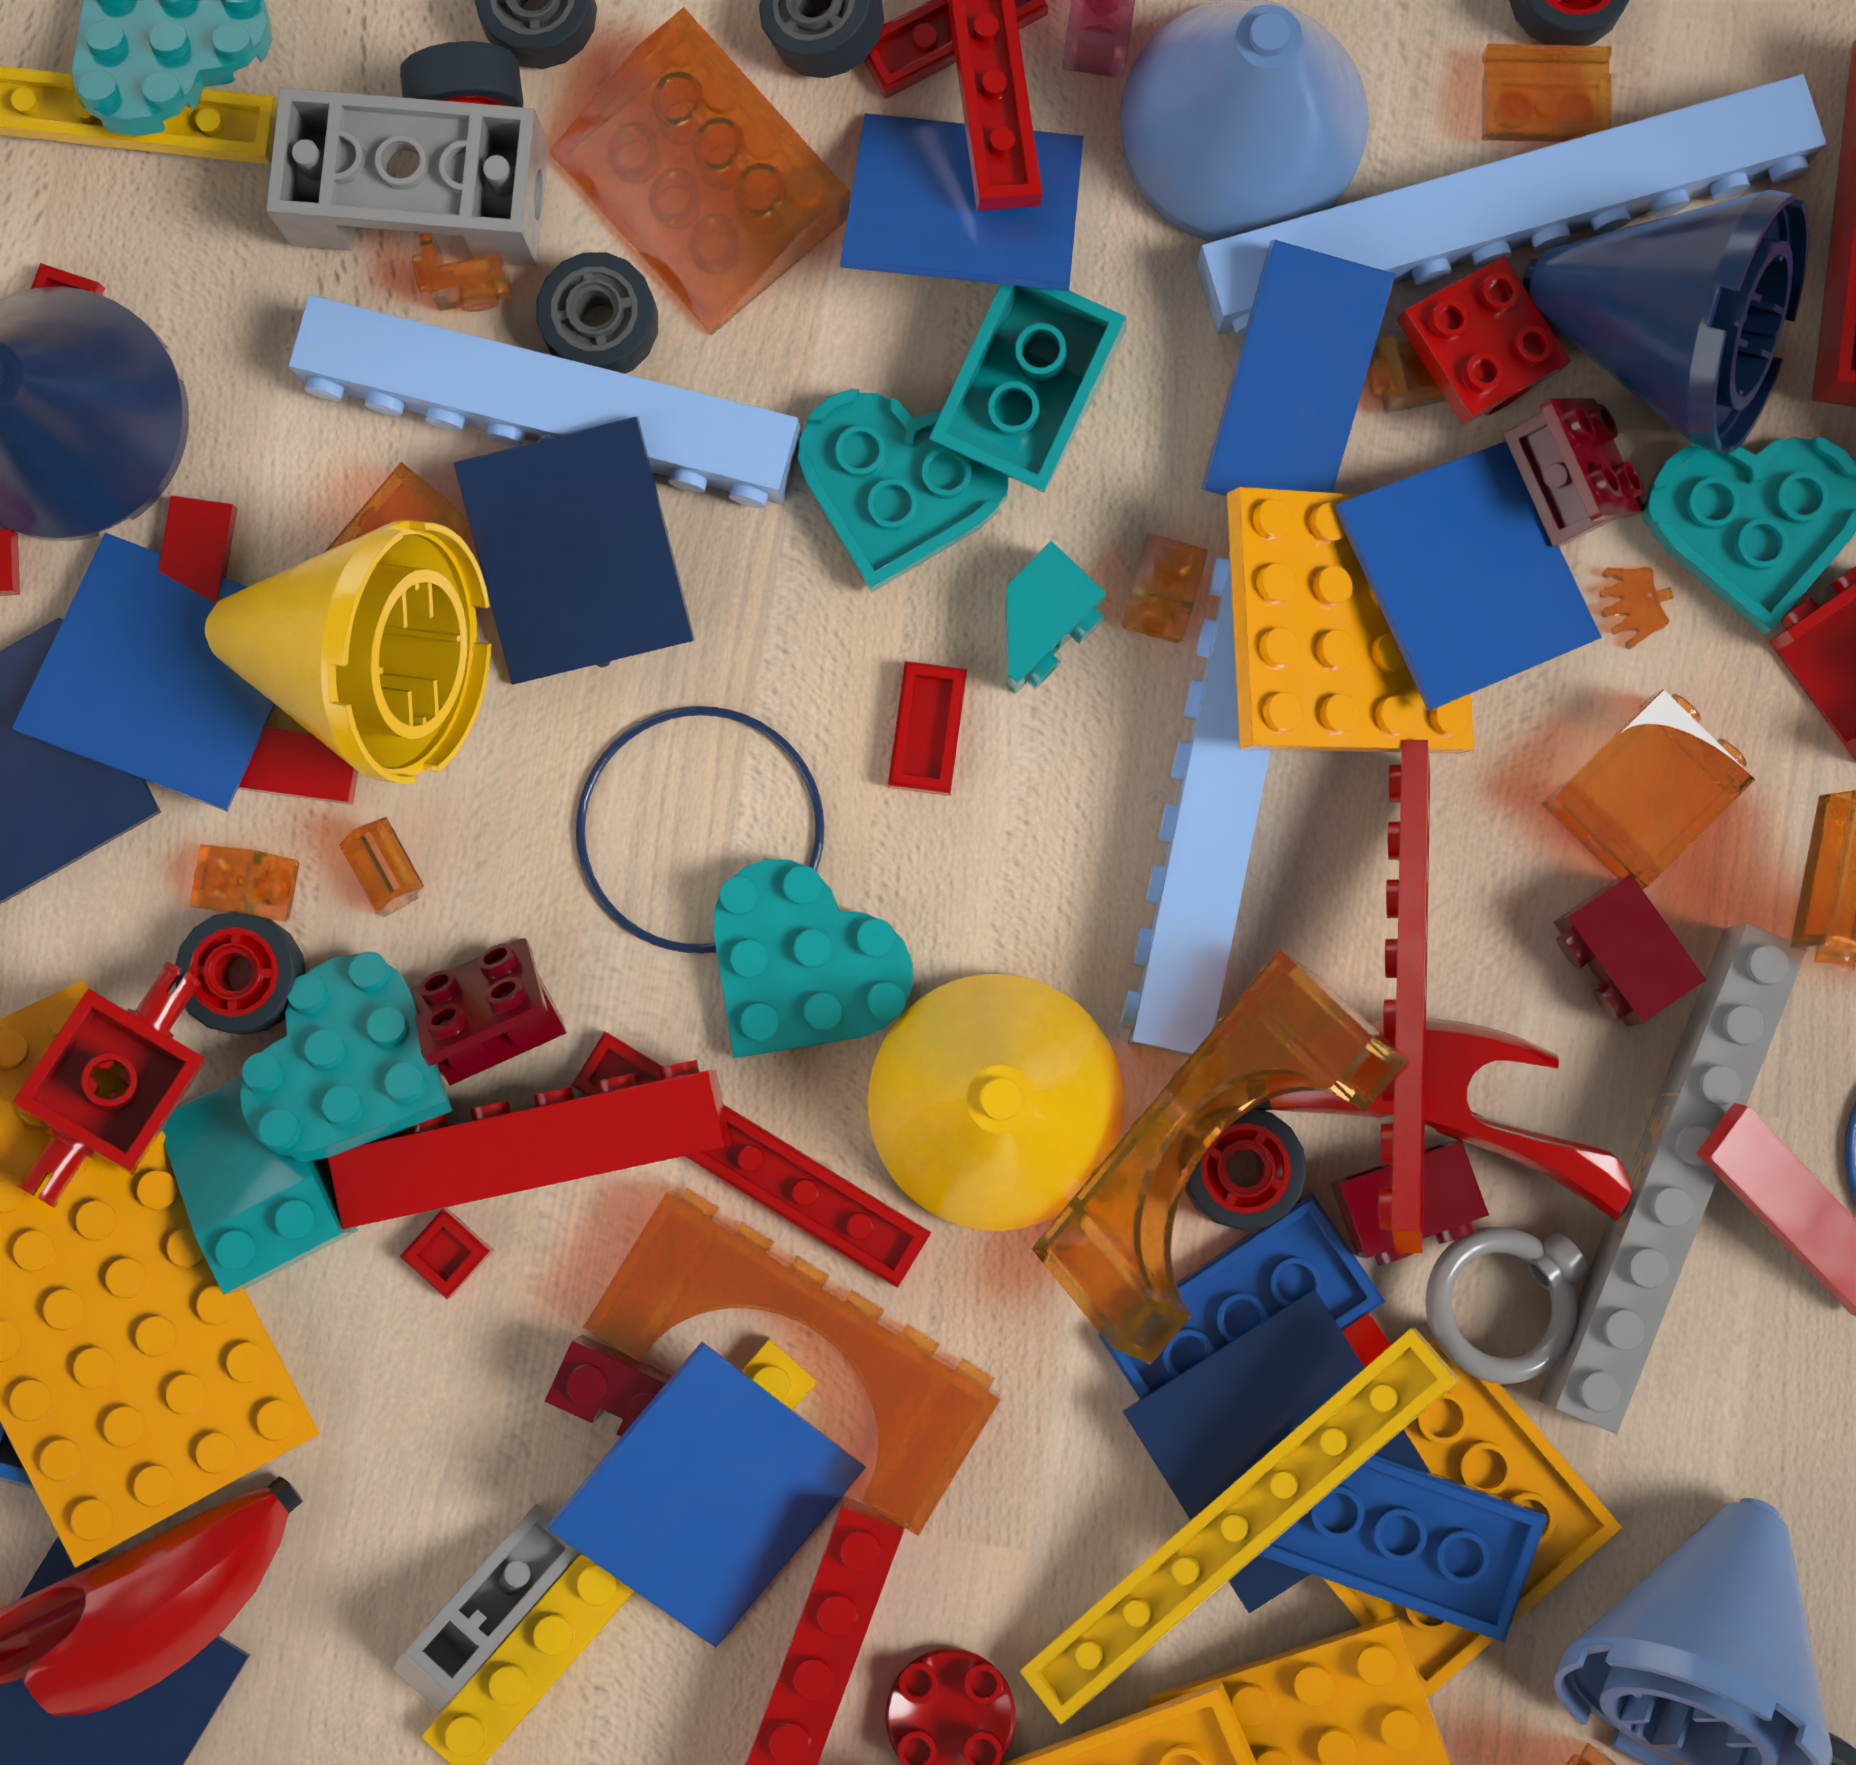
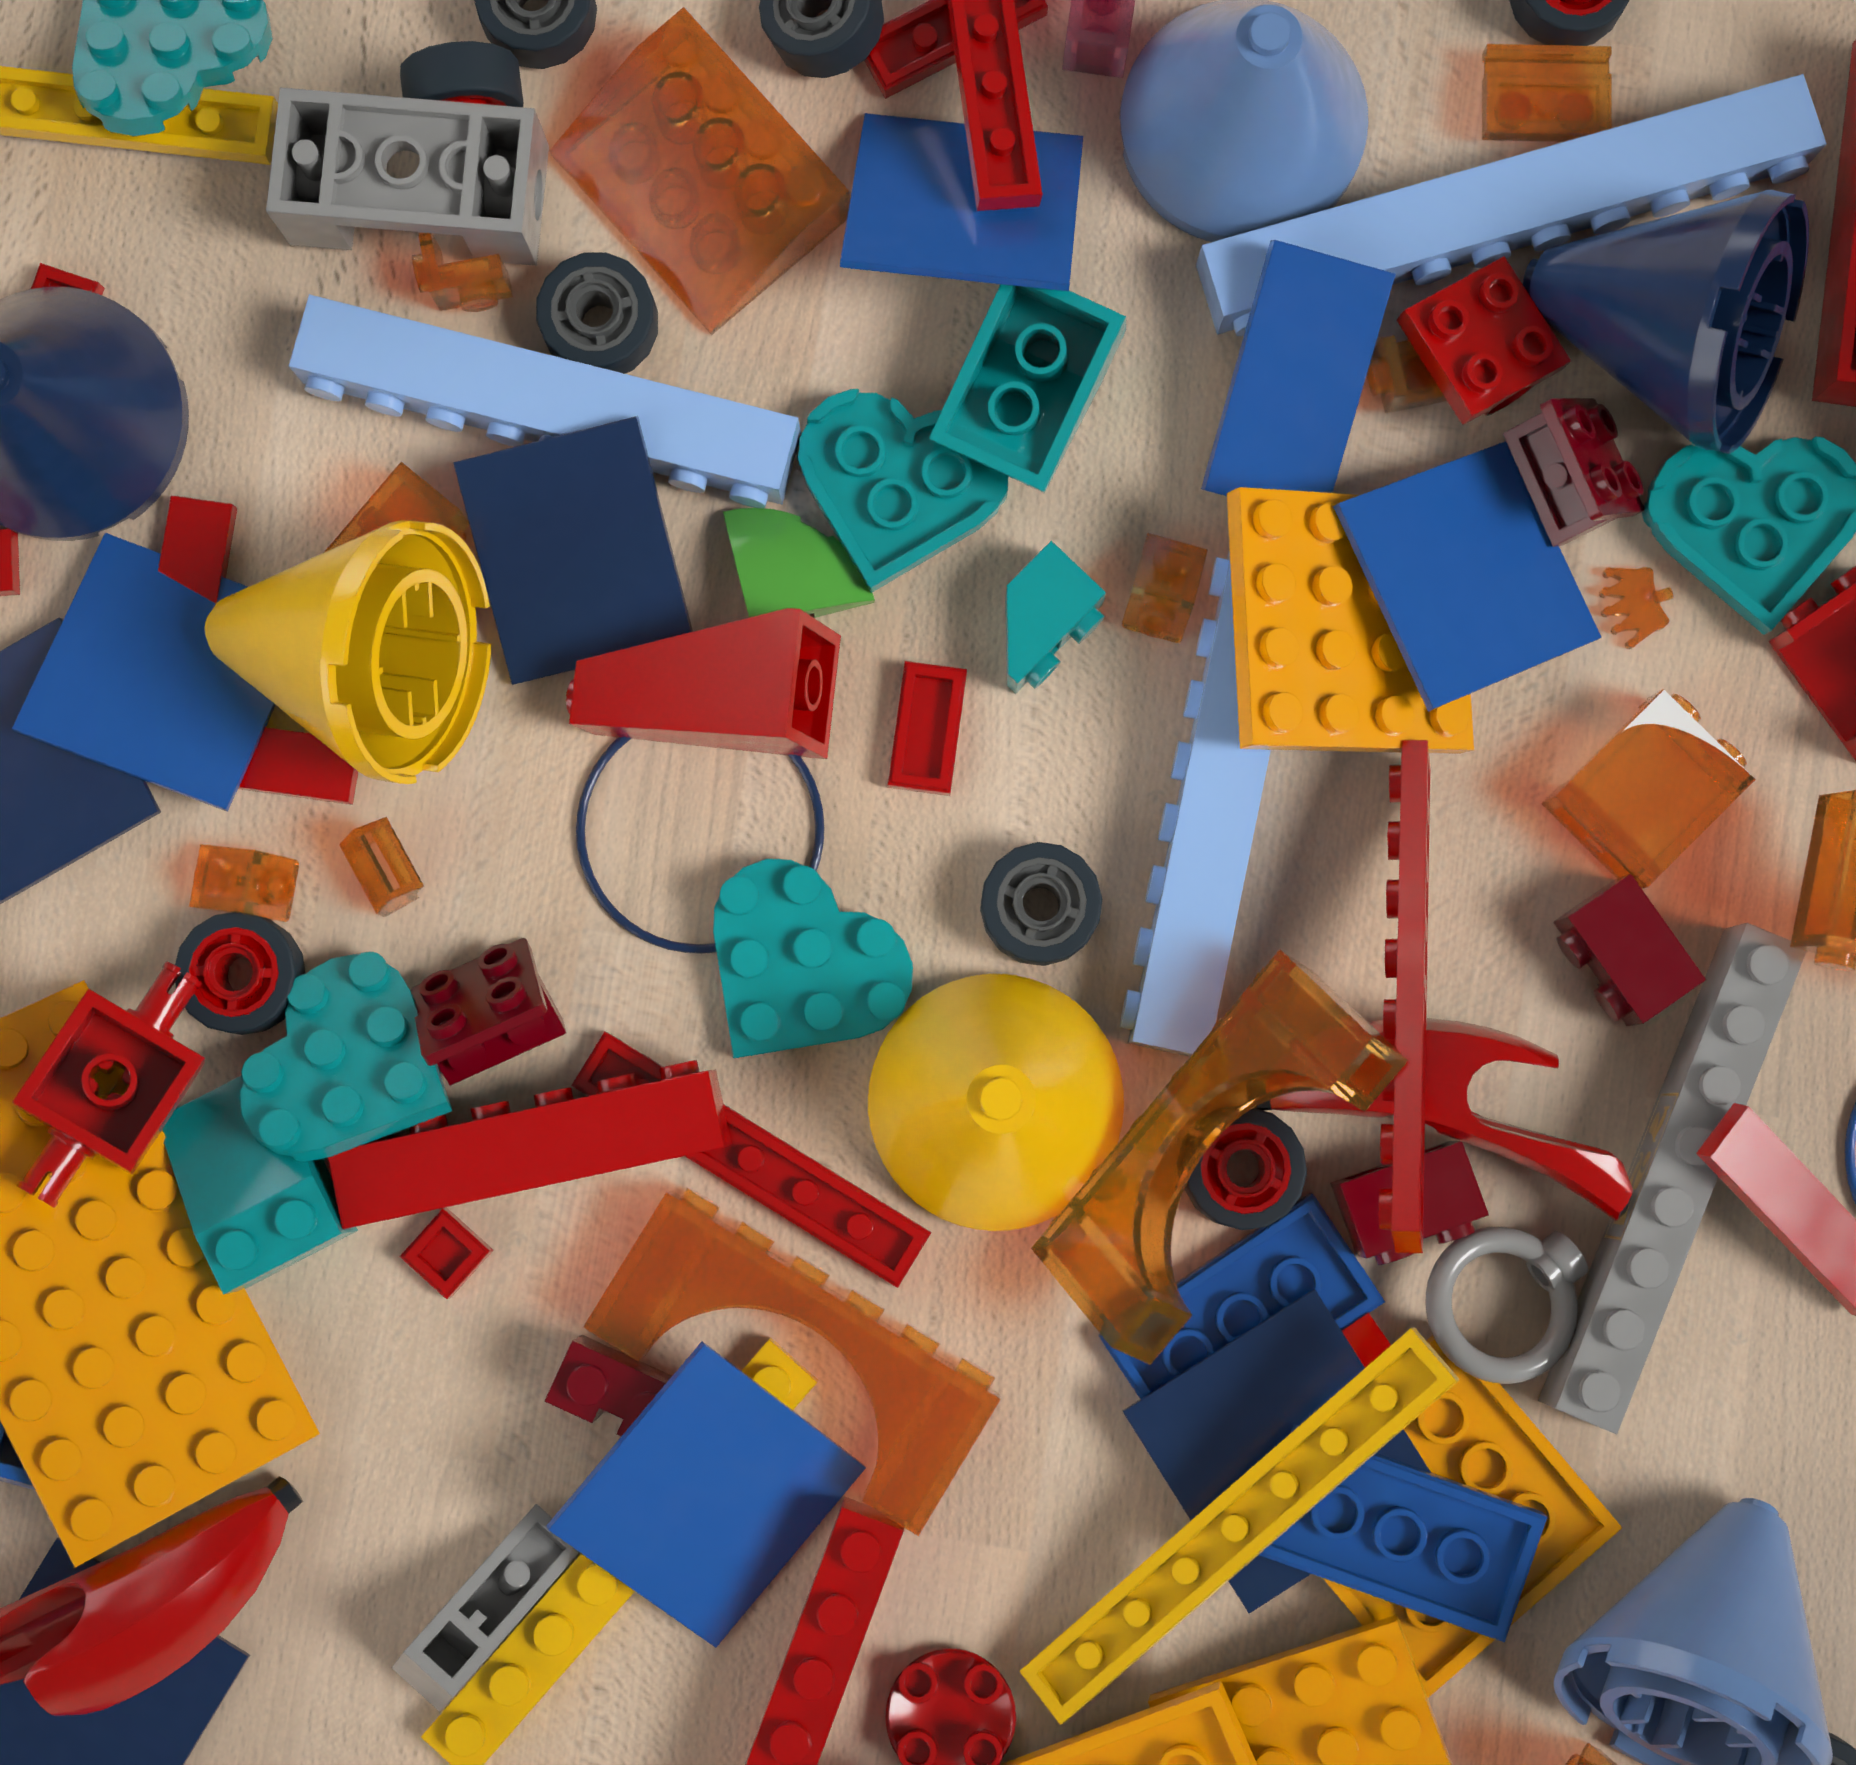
none -> red slope [566,608,841,759]
none -> bright green brick [723,508,875,618]
none -> wheel [980,842,1102,966]

